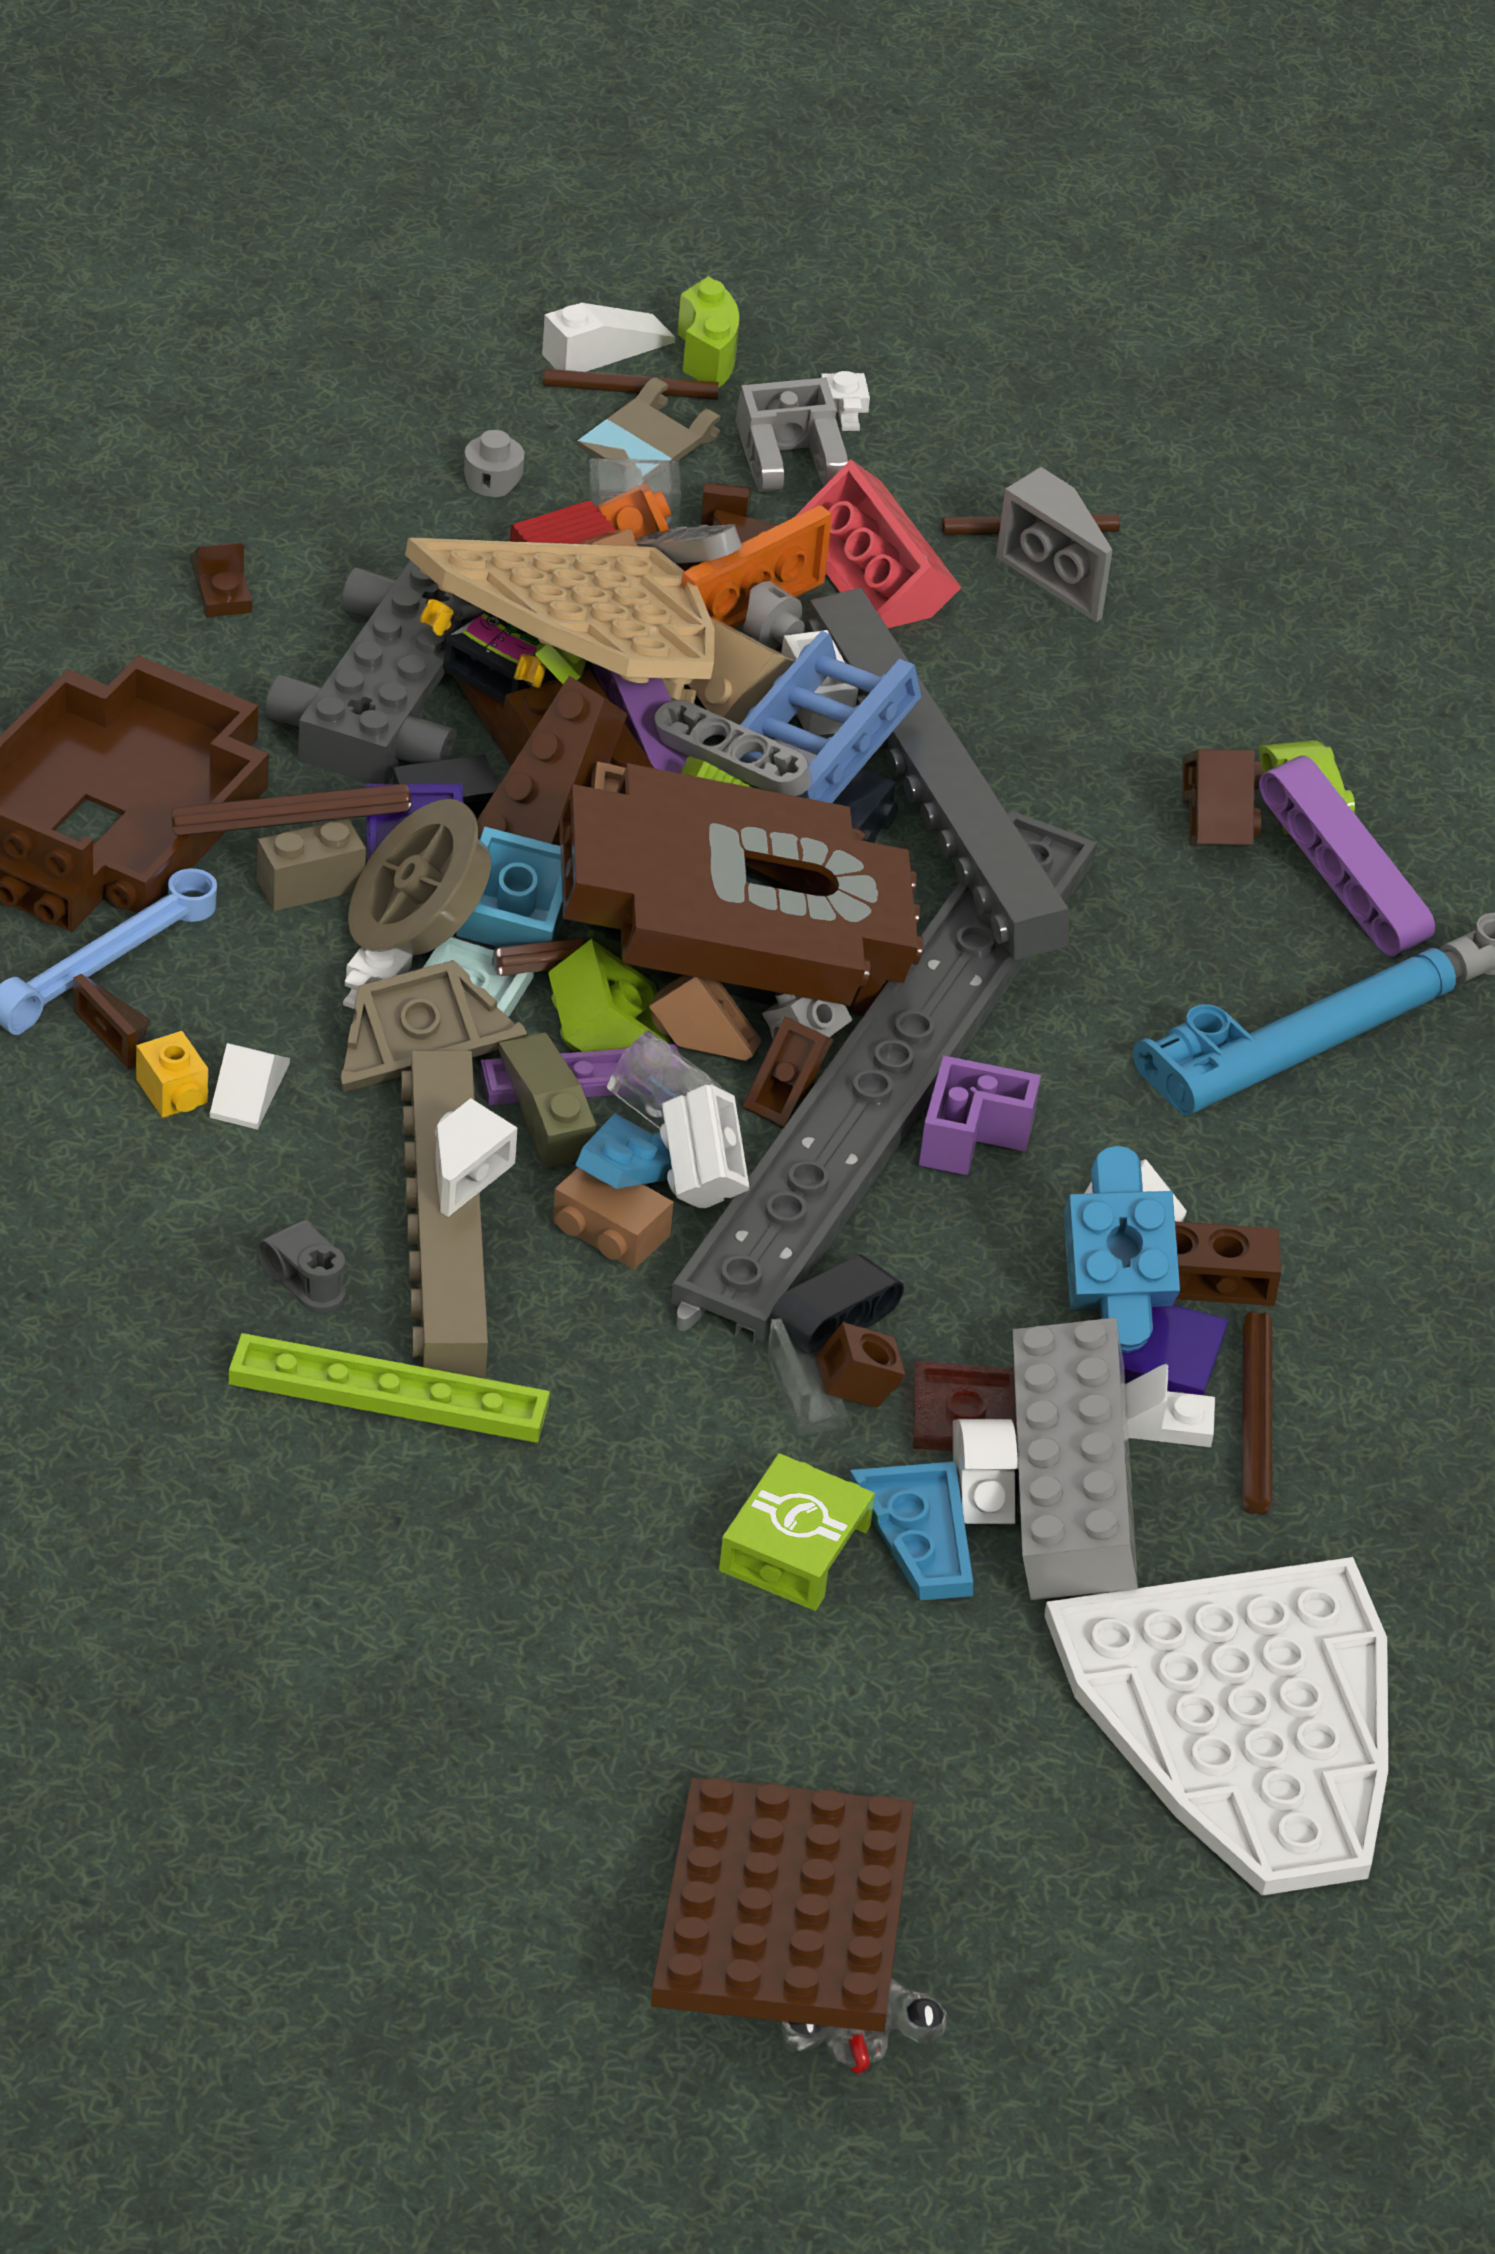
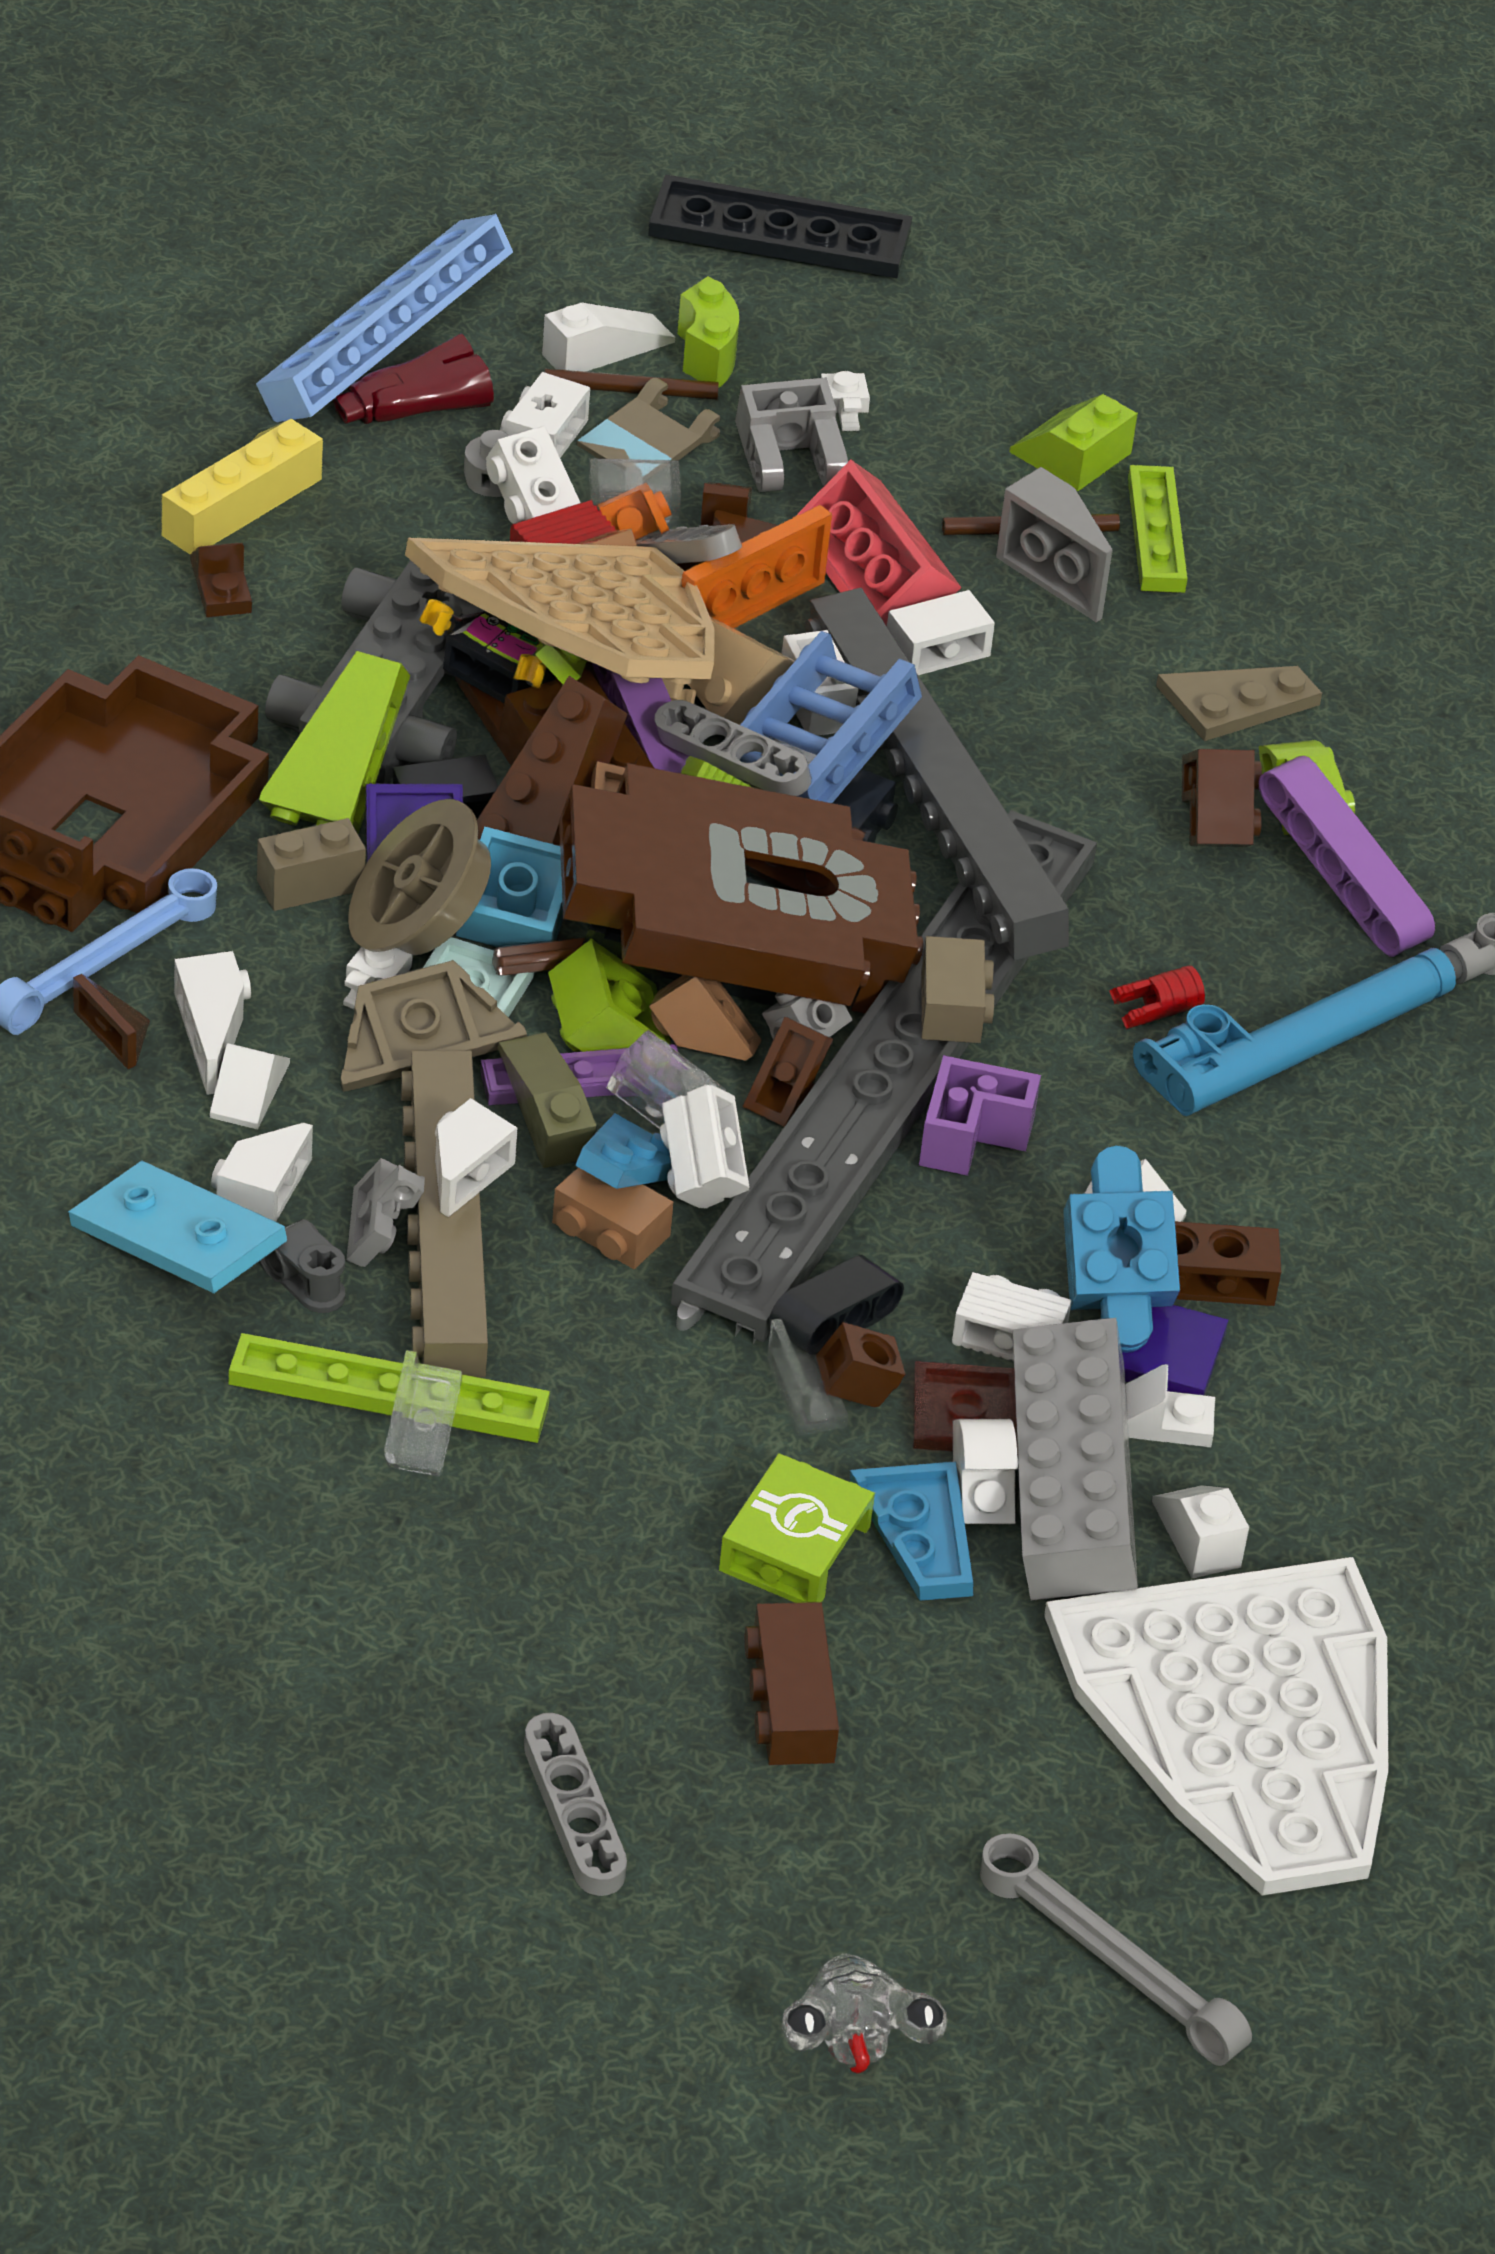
yellow brick [136,1031,208,1118] -> none
reddish brown axle [171,783,411,836] -> none
reddish brown plate [651,1777,914,2032] -> none
light grey piece [741,581,805,649] -> none
reddish brown axle [1242,1311,1272,1515] -> none
none -> medium azure plate [68,1161,287,1293]
none -> light yellow wedge [162,419,323,554]
none -> white slope [174,951,251,1095]
none -> white slope [211,1123,313,1222]
none -> light blue brick [256,214,513,422]
none -> lime slope [259,651,410,834]
none -> dark red piece [333,333,494,424]
none -> light grey hinge [346,1158,425,1267]
none -> clear panel [384,1350,463,1477]
none -> white brick [486,426,580,524]
none -> white brick [500,372,590,458]
none -> light grey beam [524,1713,627,1896]
none -> black plate [648,174,913,278]
none -> reddish brown brick [744,1602,839,1765]
none -> white brick [887,590,995,675]
none -> dark tan brick [921,936,994,1043]
none -> white brick [952,1272,1072,1362]
none -> light grey piece [980,1833,1252,2066]
none -> lime slope [1009,394,1138,491]
none -> red hinge [1109,965,1205,1029]
none -> lime plate [1128,465,1187,593]
none -> white slope [1152,1485,1249,1578]
none -> dark tan wing [1156,666,1322,741]

